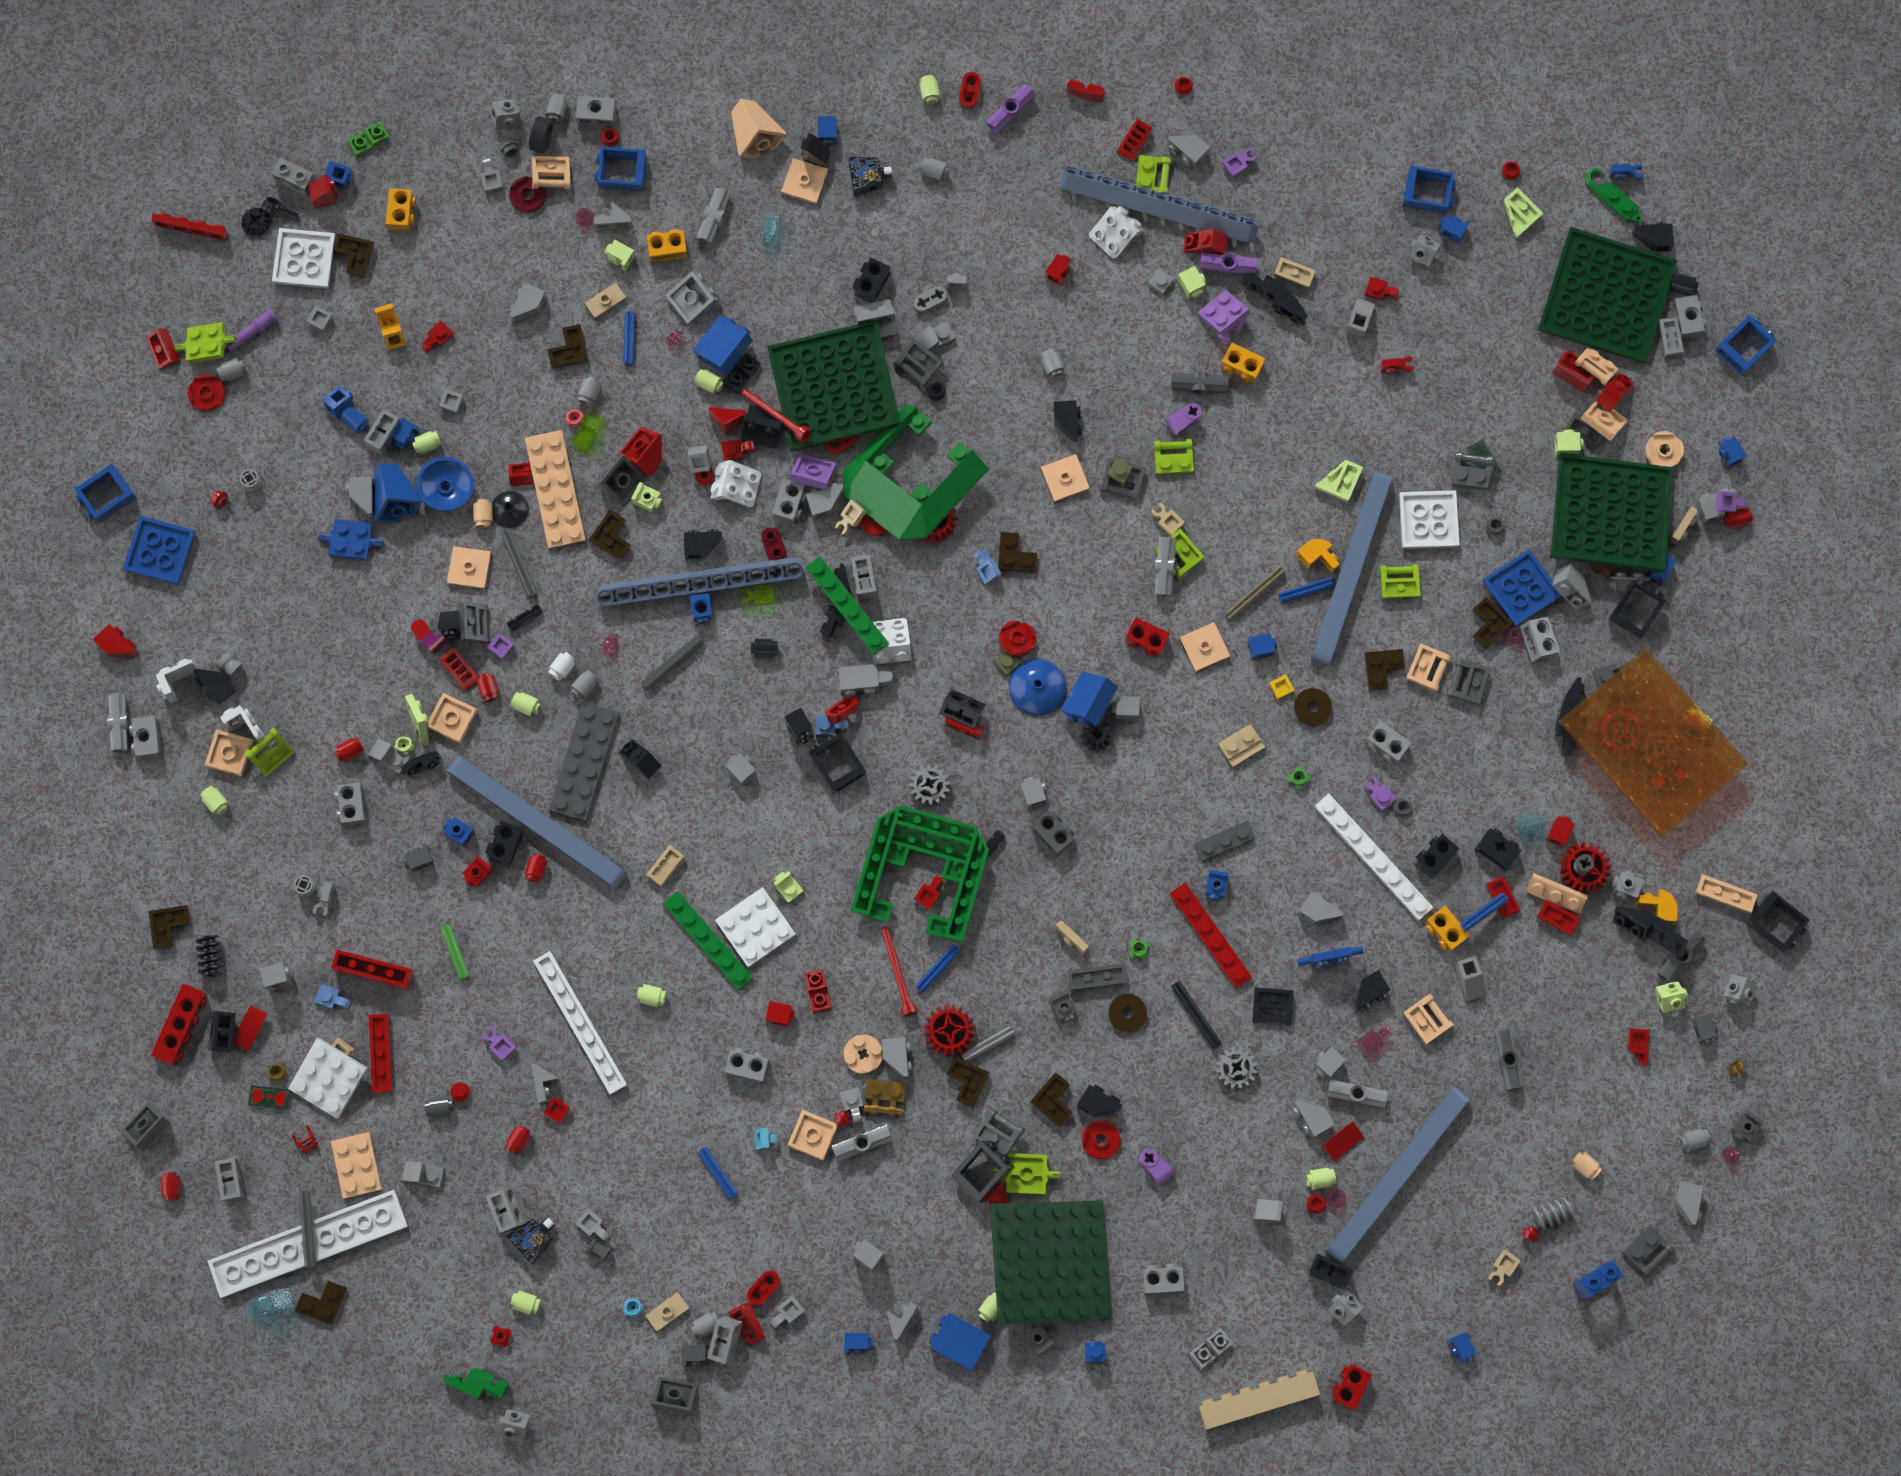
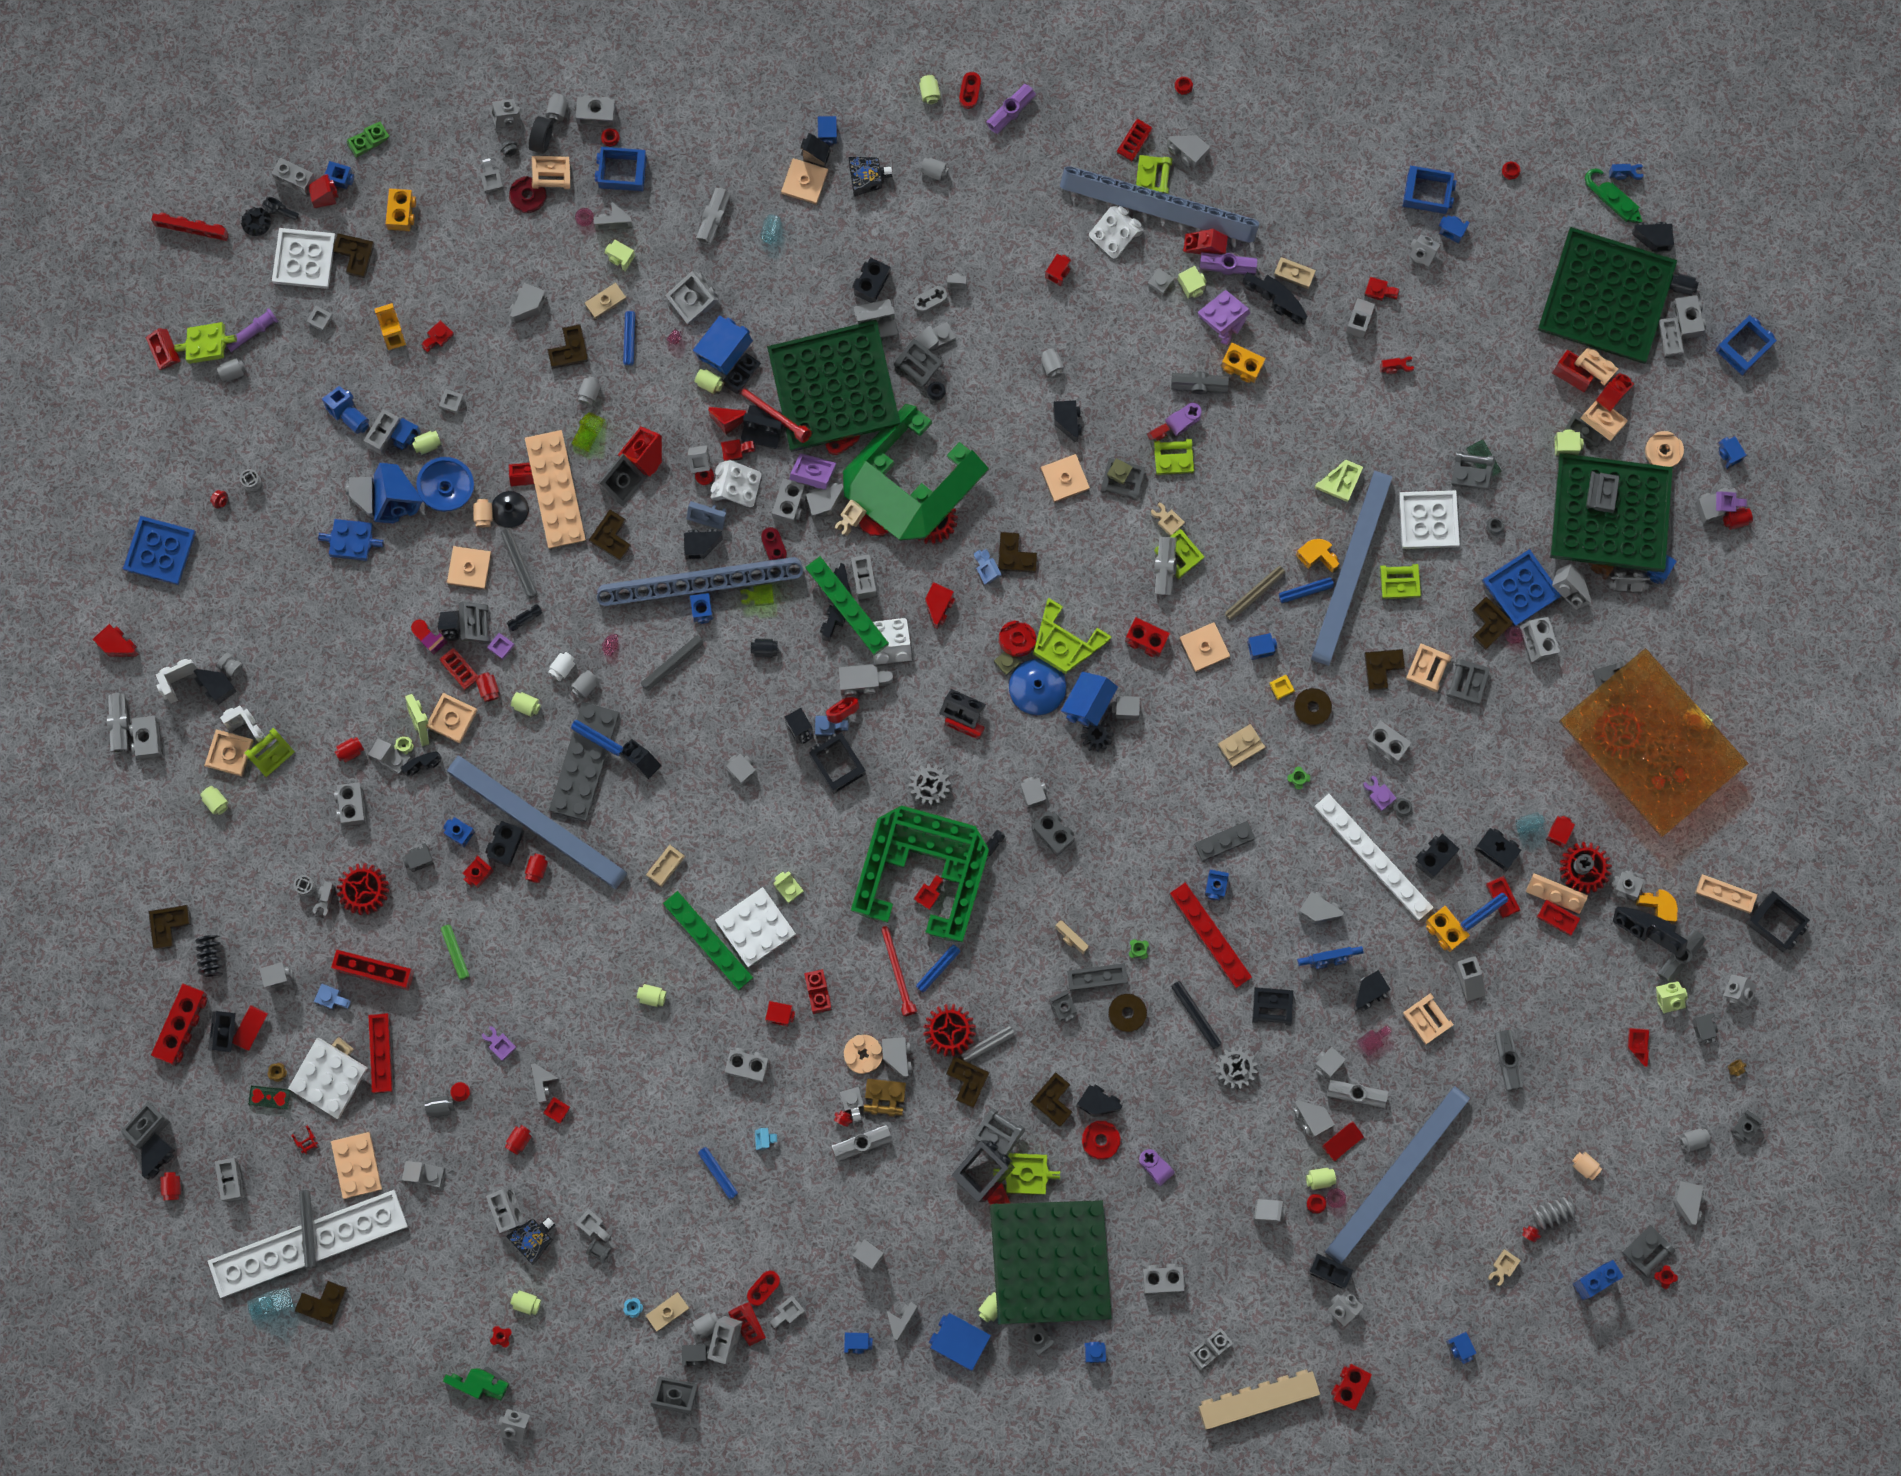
blue window [74,464,137,523] -> none
red tile [187,374,226,412] -> none
white plate [533,951,627,1095] -> none
coral plate [566,409,584,427] -> none
yellowish green brick [631,482,662,513] -> none
light orange brick [647,229,687,262] -> none
light nougat slope [731,99,787,159] -> none
light nougat plate [787,1110,838,1161] -> none
red slope [1066,79,1106,102] -> none
medium lavender plate [1222,148,1257,178] -> none
yellowish green wing [1503,187,1543,239] -> none
black slope [1555,677,1585,756] -> none
black window [1609,579,1666,639] -> none
tan plate [1669,506,1698,545] -> none
clear pink plate [1723,1146,1740,1165] -> none
none -> black slope [141,1133,176,1179]
none -> red gear [336,863,389,915]
none -> blue axle [571,720,623,756]
none -> sand blue plate [686,501,726,530]
none -> red slope [925,582,956,629]
none -> lime wing [1033,598,1112,674]
none -> red plate [1147,423,1170,441]
none -> dark grey plate [1586,471,1619,513]
none -> red plate [1654,1265,1678,1289]

